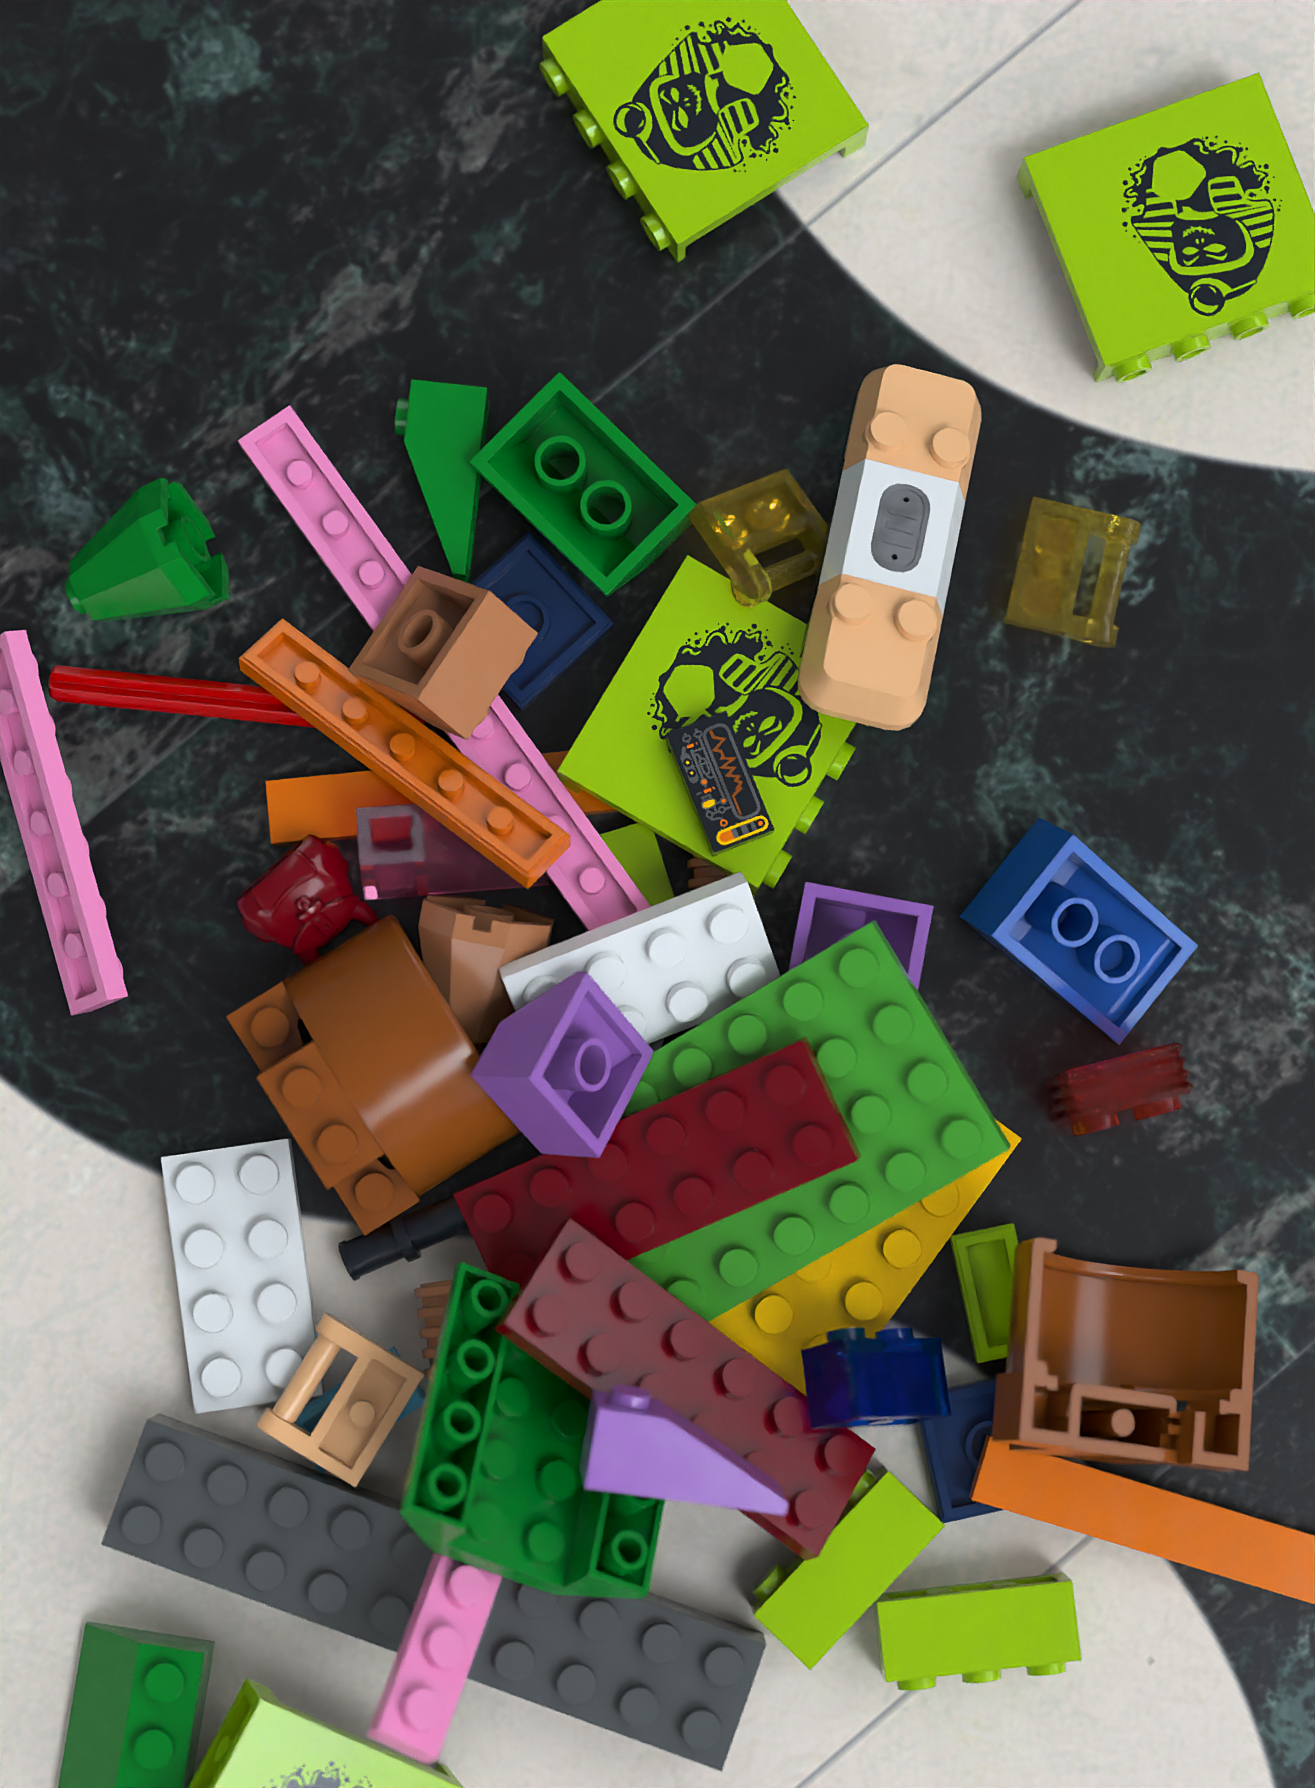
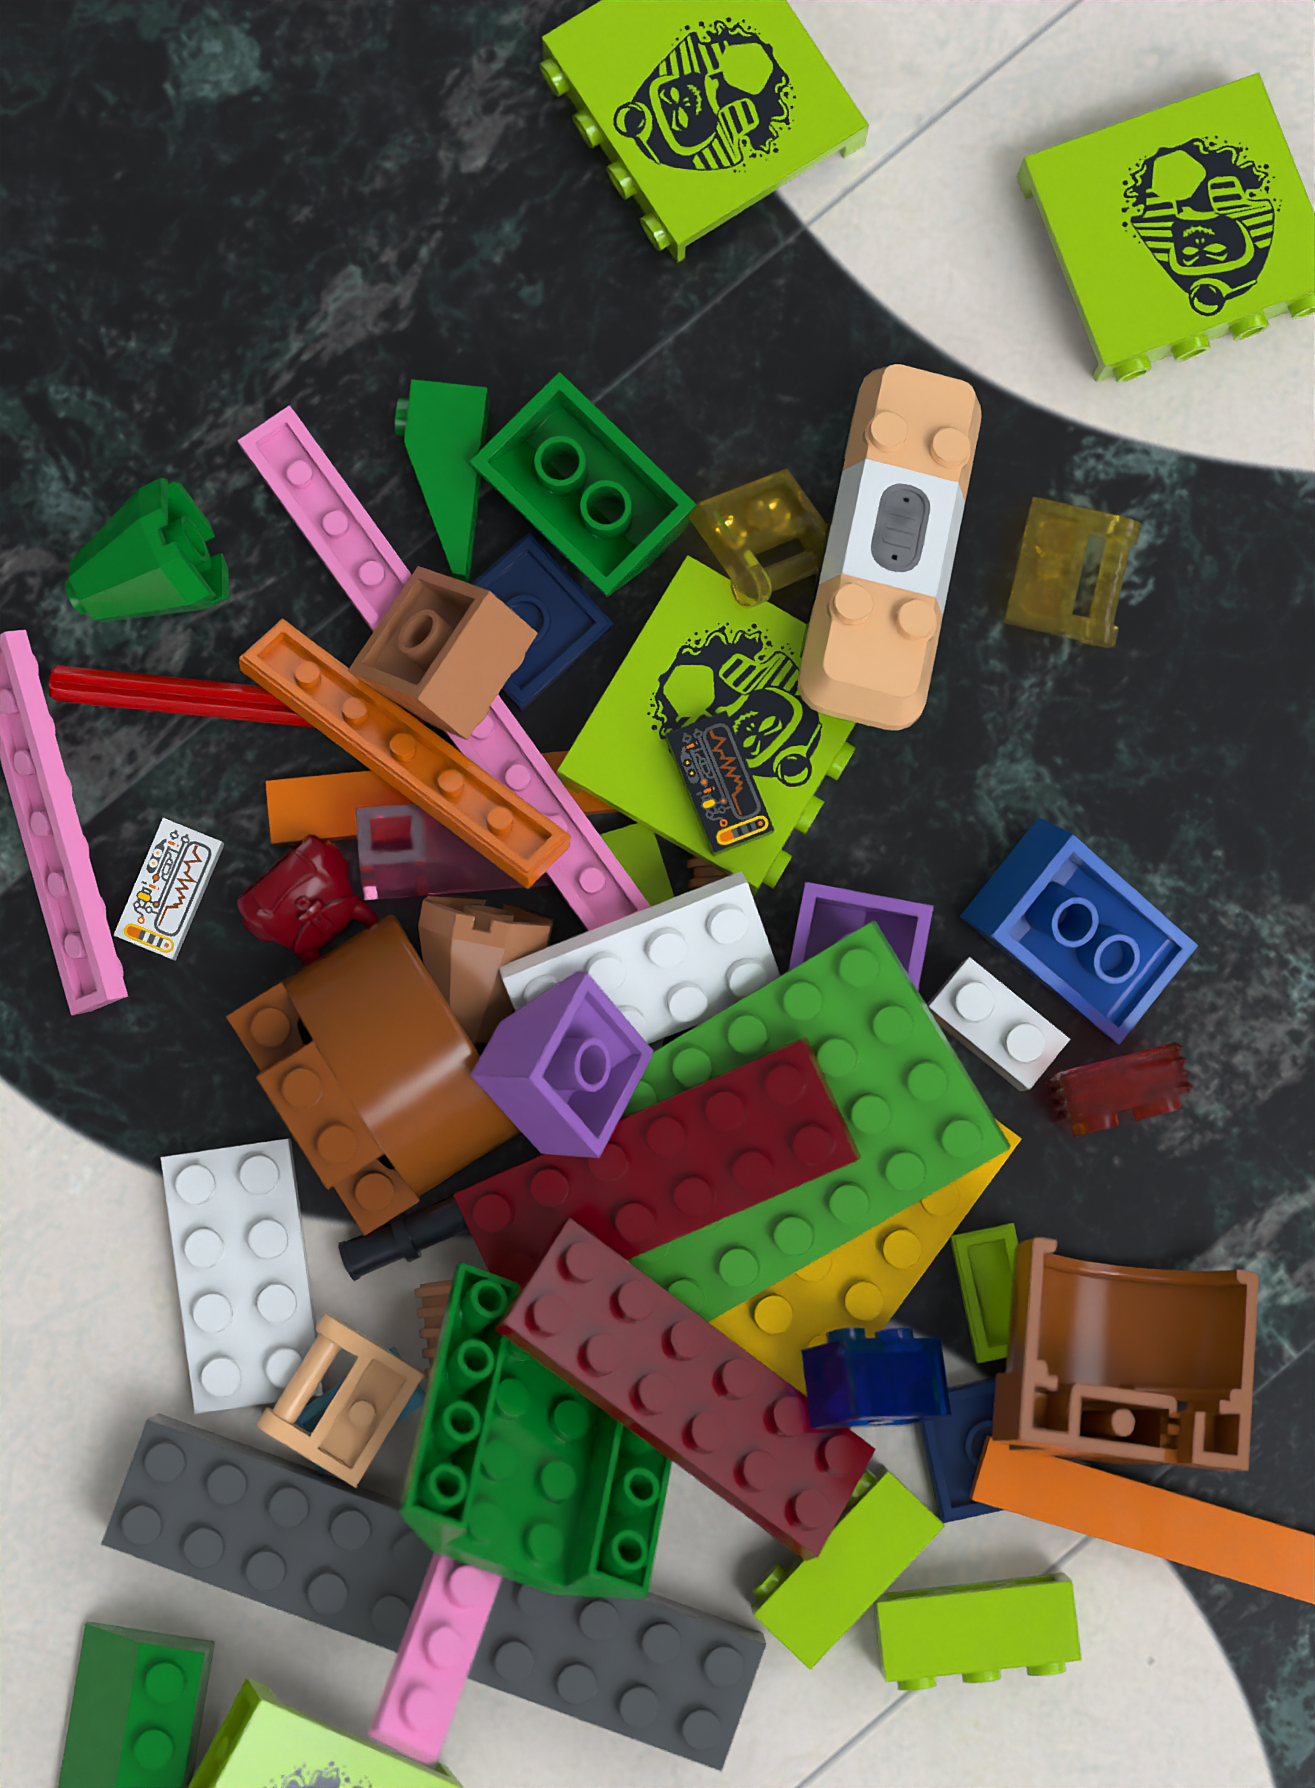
medium lavender slope [580,1385,788,1515] -> none
none -> white tile [114,818,224,961]
none -> white brick [927,957,1070,1091]

